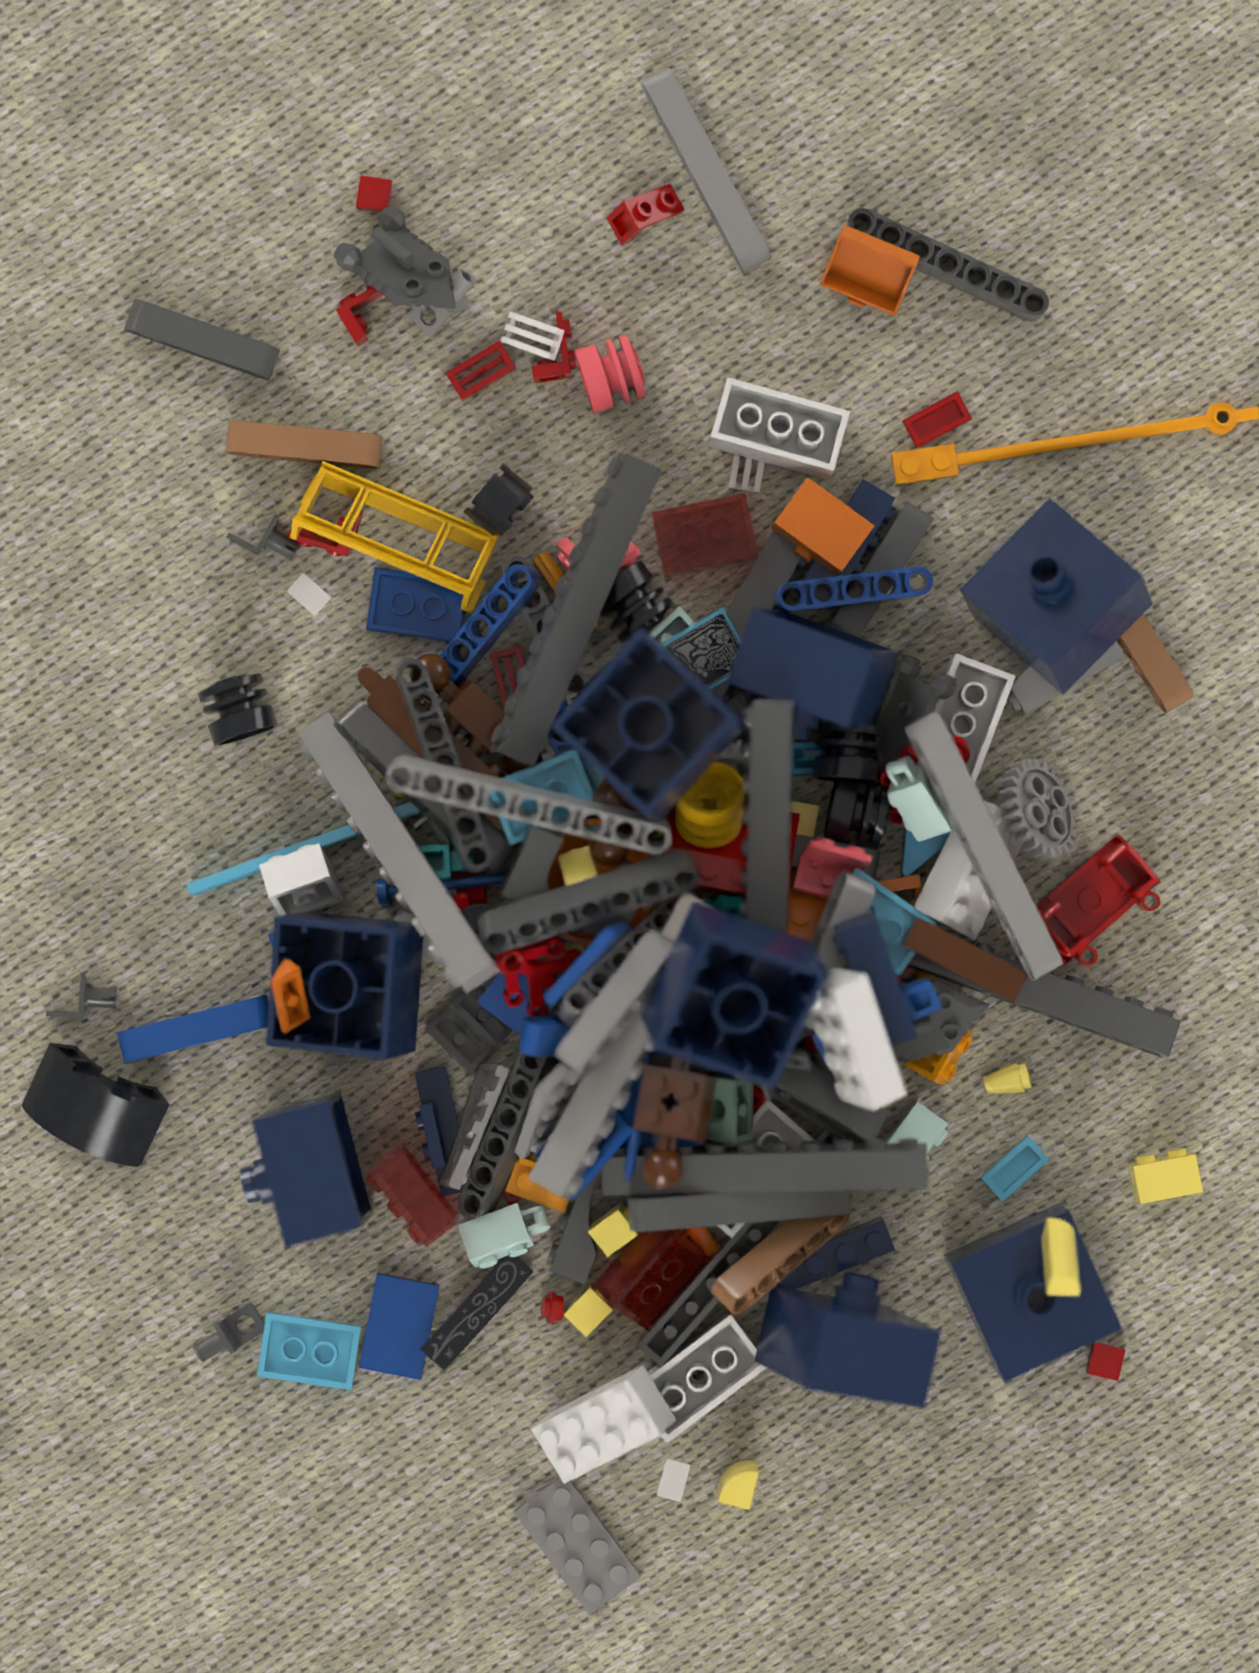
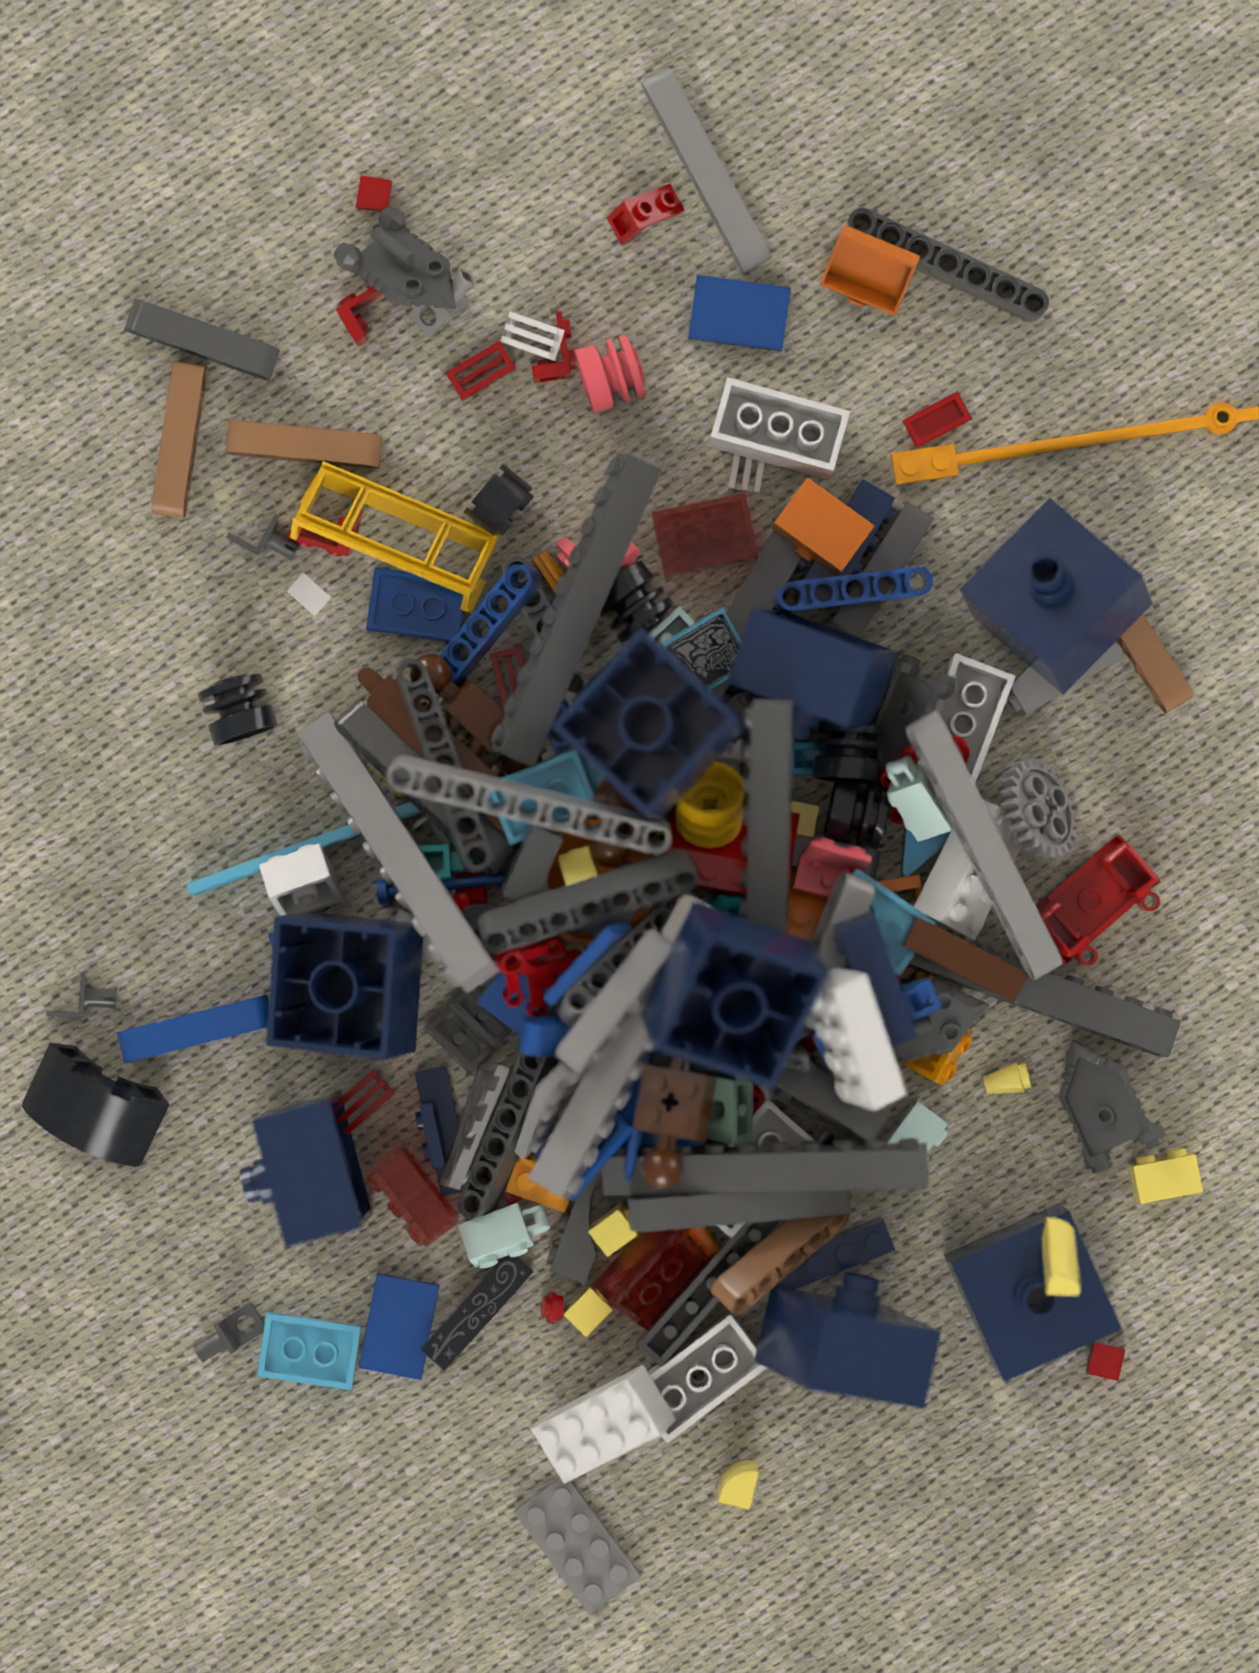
orange slope [271,959,310,1034] -> none
white sticker [657,1459,690,1502] -> none
medium azure tile [980,1135,1050,1202] -> none
none -> medium nougat beam [152,361,208,518]
none -> red tile [332,1069,395,1135]
none -> blue tile [688,275,791,352]
none -> dark grey shield [1059,1040,1166,1174]

